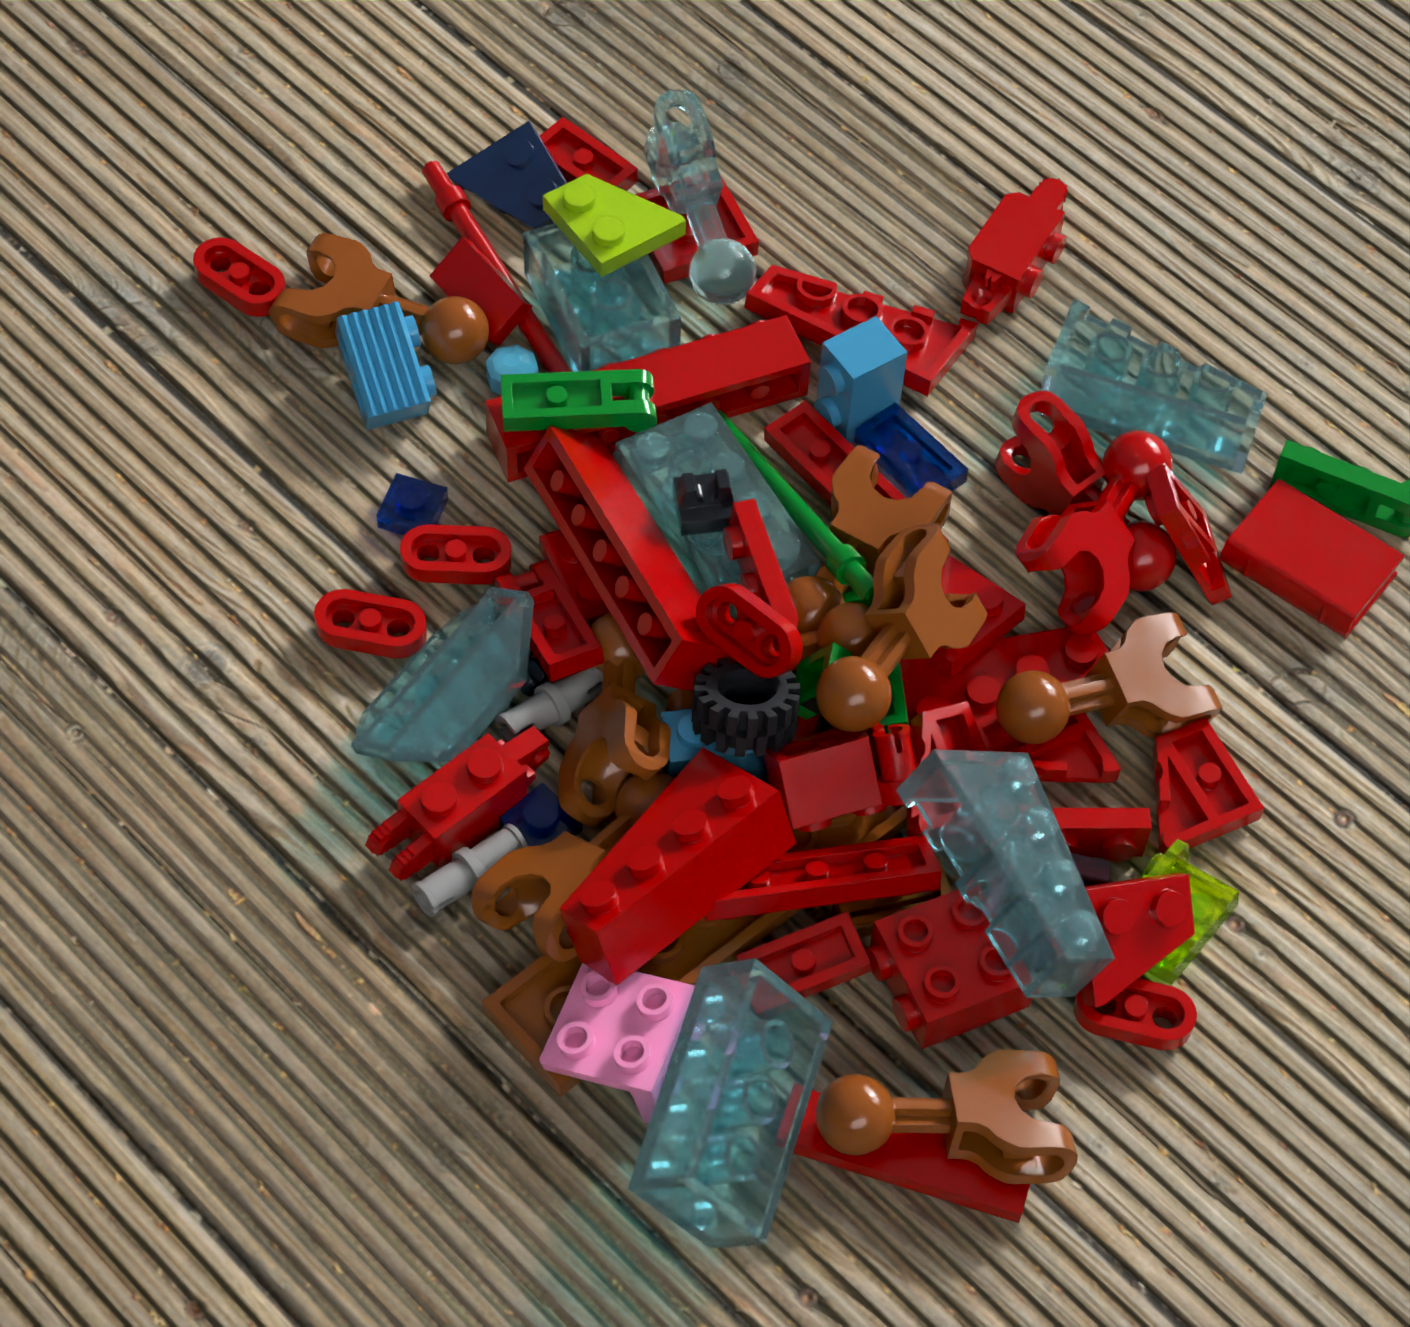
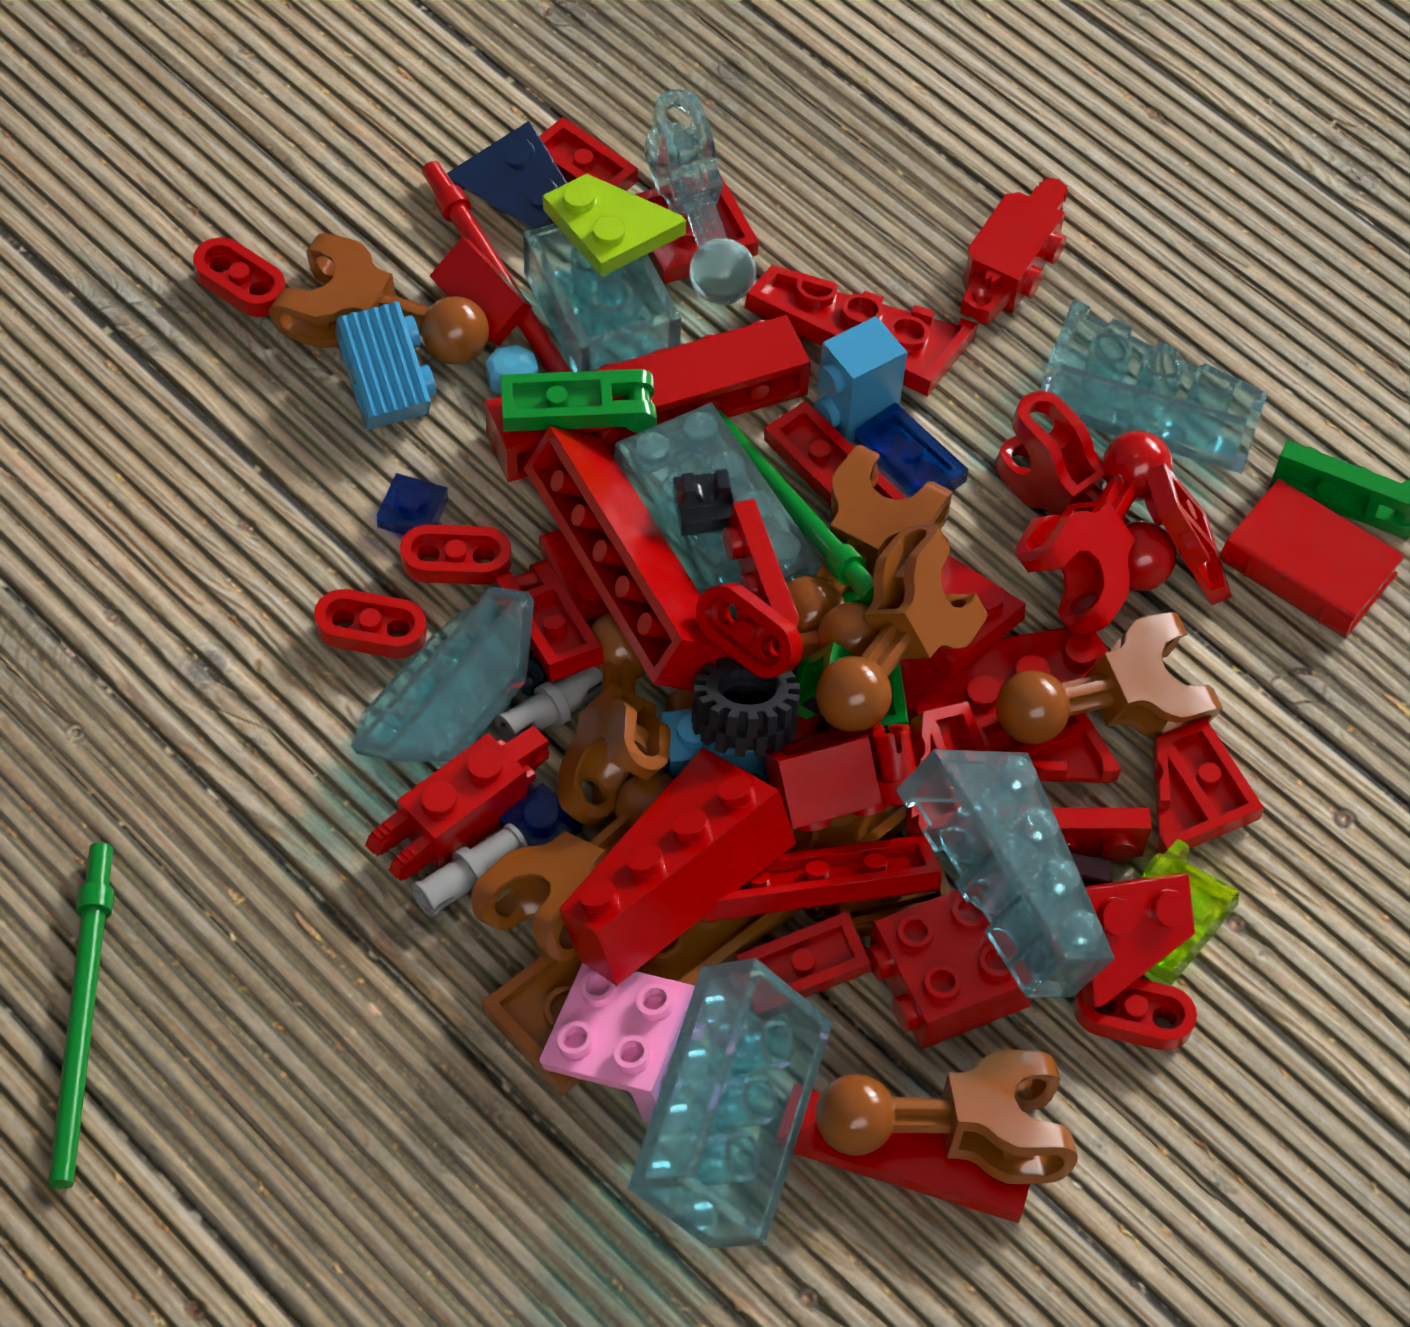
none -> green bar [48,842,114,1189]

